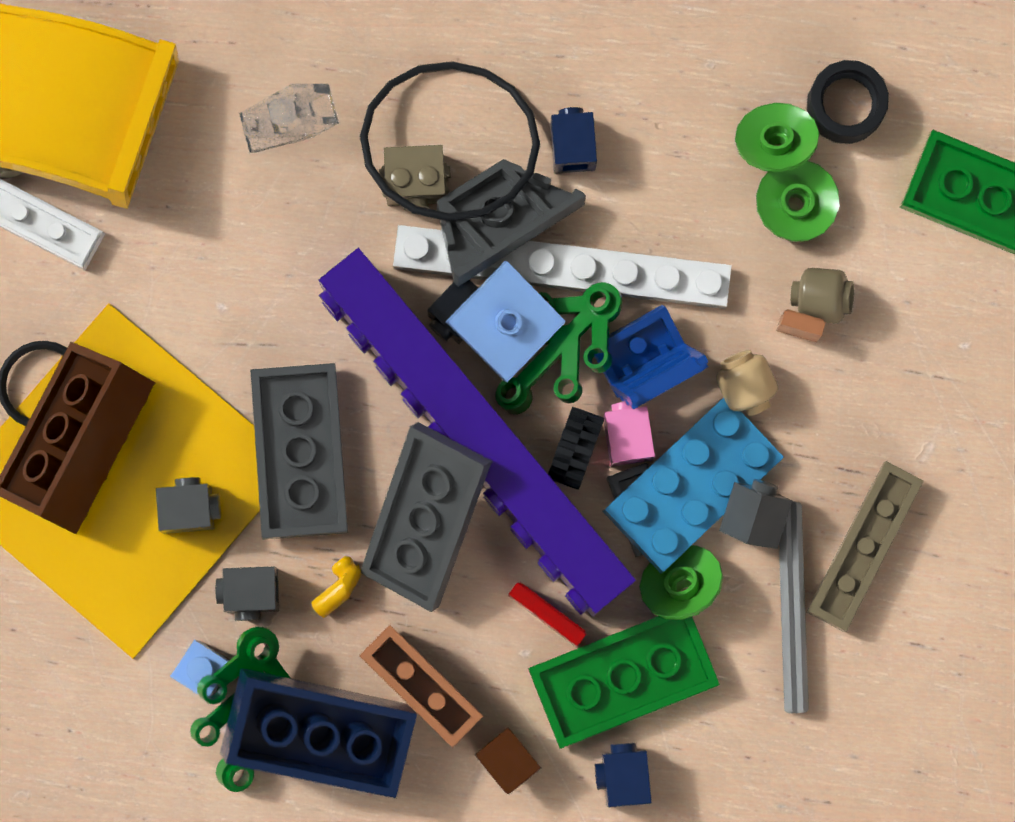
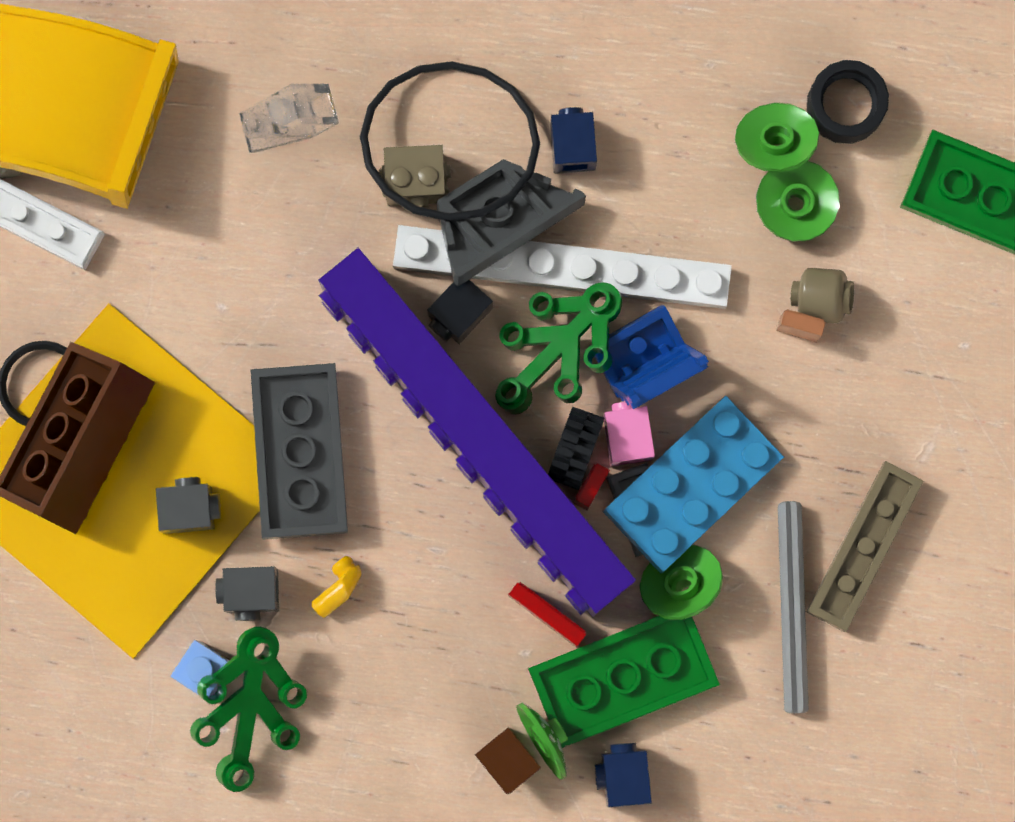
dark blue brick [220,668,417,798] -> none
nougat brick [359,625,483,748] -> none
dark grey plate [361,422,492,612] -> none
light blue plate [446,261,566,382] -> none
tan head [716,350,778,416] -> none
dark grey brick [719,479,793,549] -> none
none -> bright green dish [516,703,568,779]
none -> red tile [574,463,610,511]

